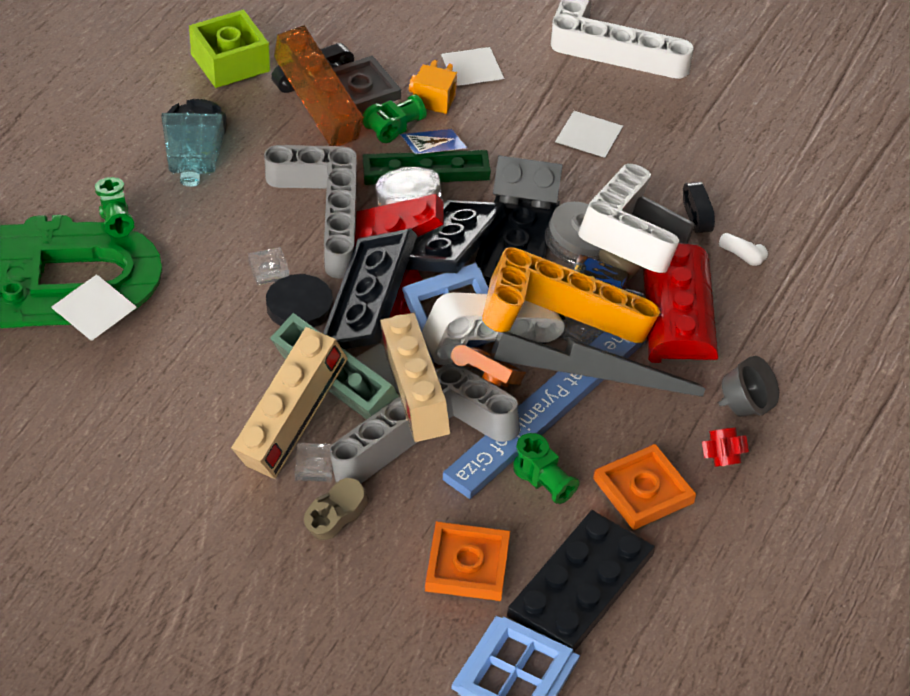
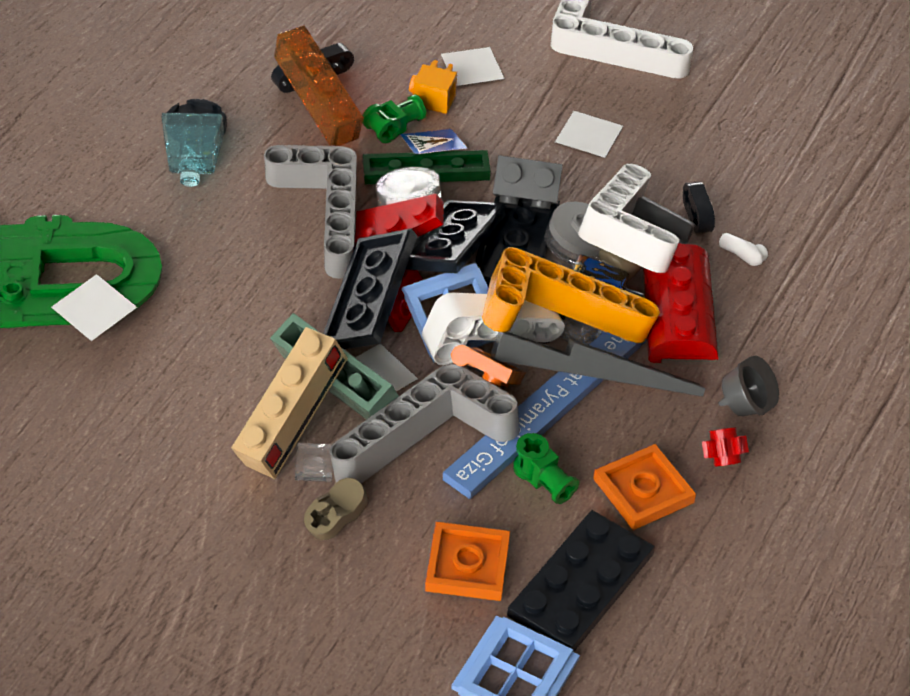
green connector [95,177,134,238] -> none
lime brick [189,9,270,88] -> none
clear plate [248,247,289,285] -> none
black tile [266,274,333,328] -> none
dark grey plate [320,55,401,117] -> none
tan brick [380,313,450,442] -> none

